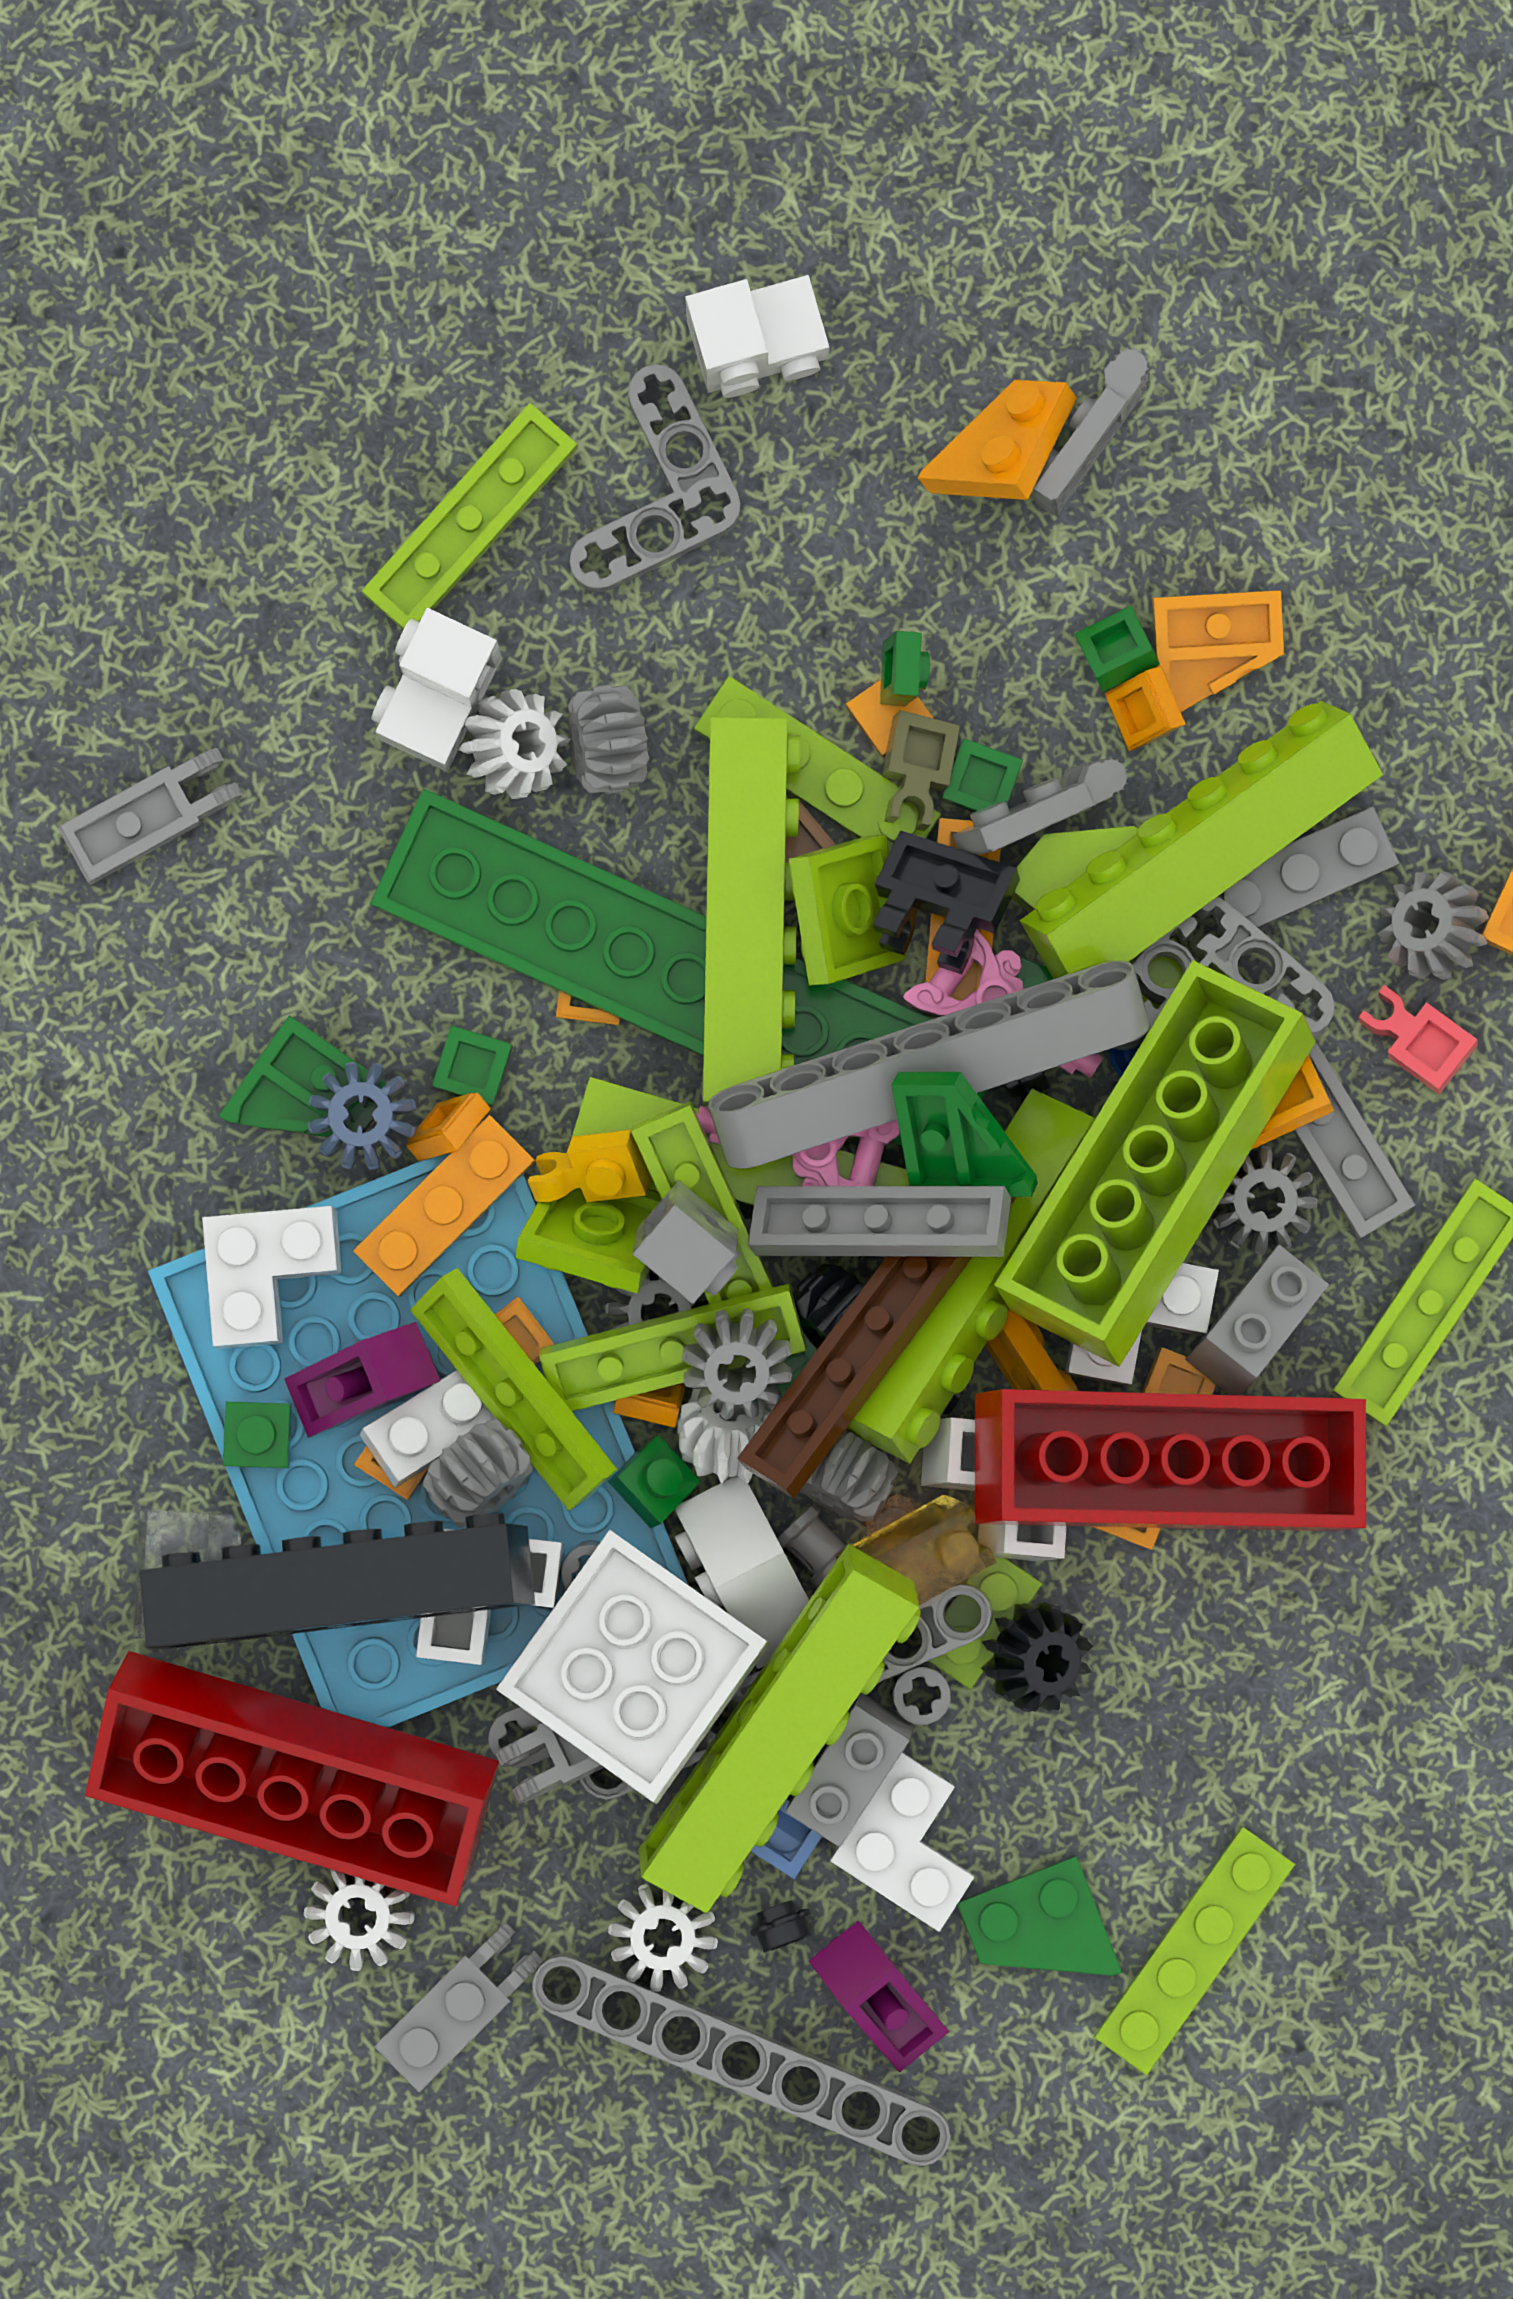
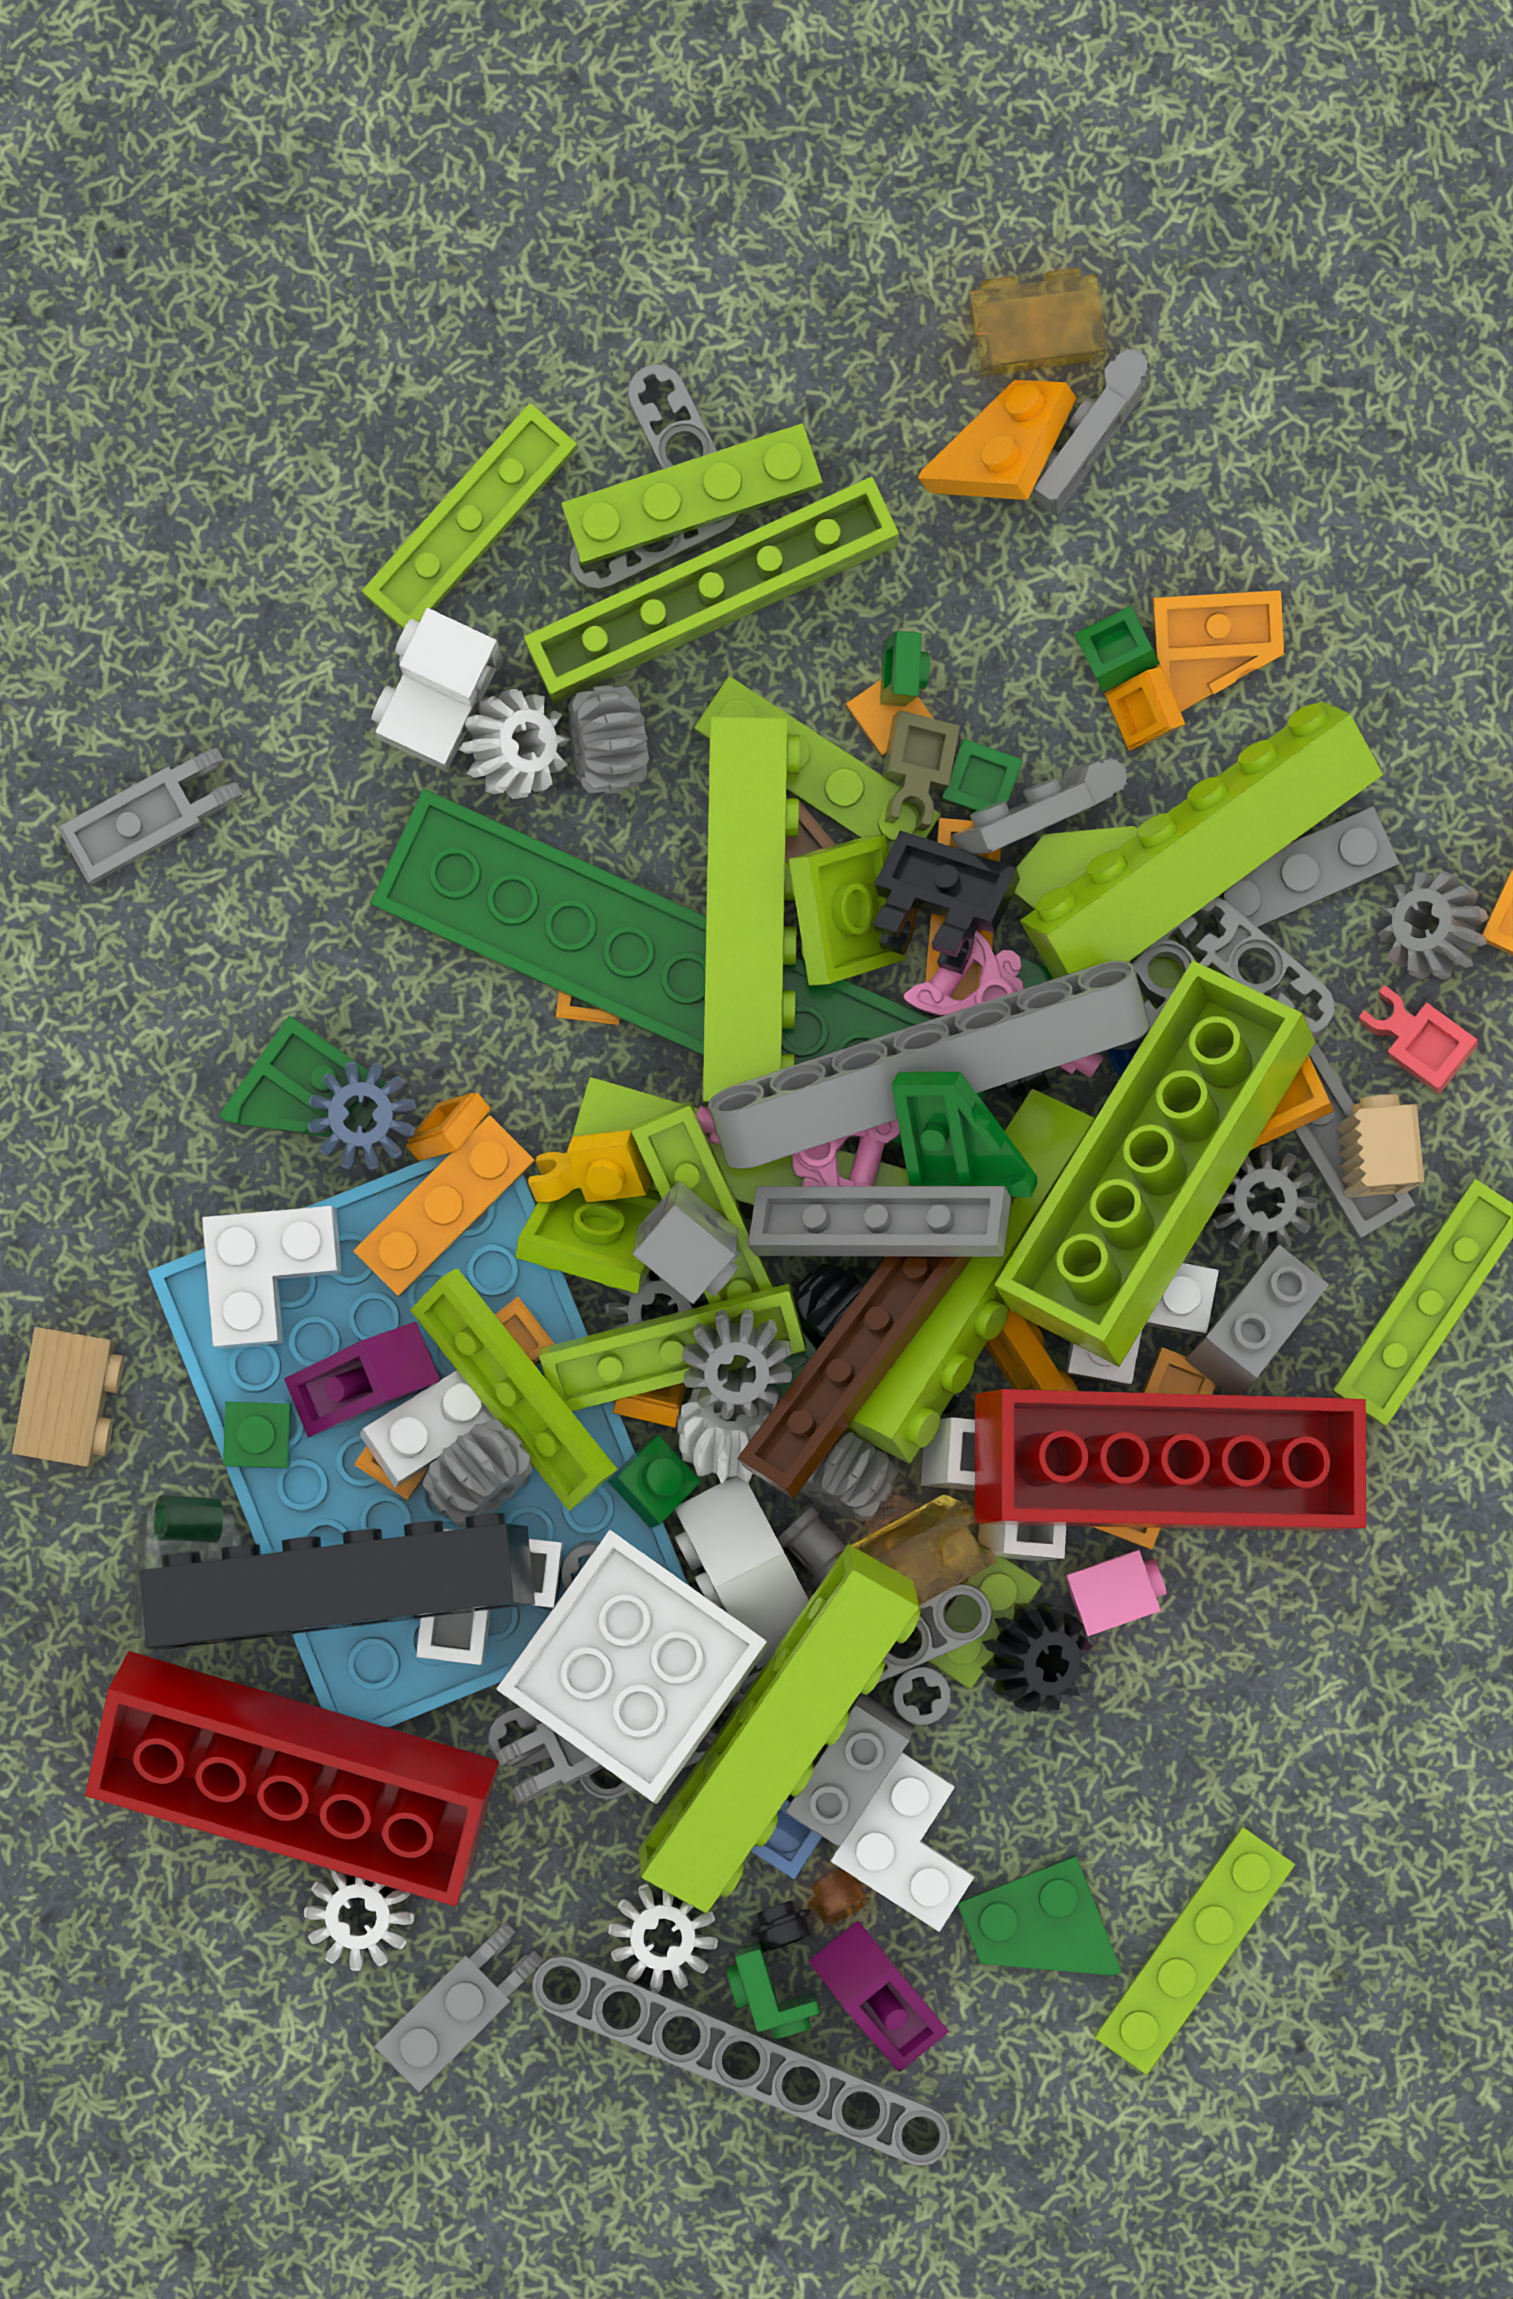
green plate [432,1025,513,1107] -> none
white brick [685,275,830,398] -> none
none -> tan brick [12,1327,124,1468]
none -> clear green hinge [154,1495,224,1543]
none -> lime brick [523,476,899,705]
none -> lime plate [561,423,823,567]
none -> green bracket [726,1942,820,2039]
none -> clear orange plate [807,1869,869,1926]
none -> clear yellow brick [969,268,1107,377]
none -> bright pink brick [1064,1550,1167,1636]
none -> tan brick [1336,1094,1425,1198]

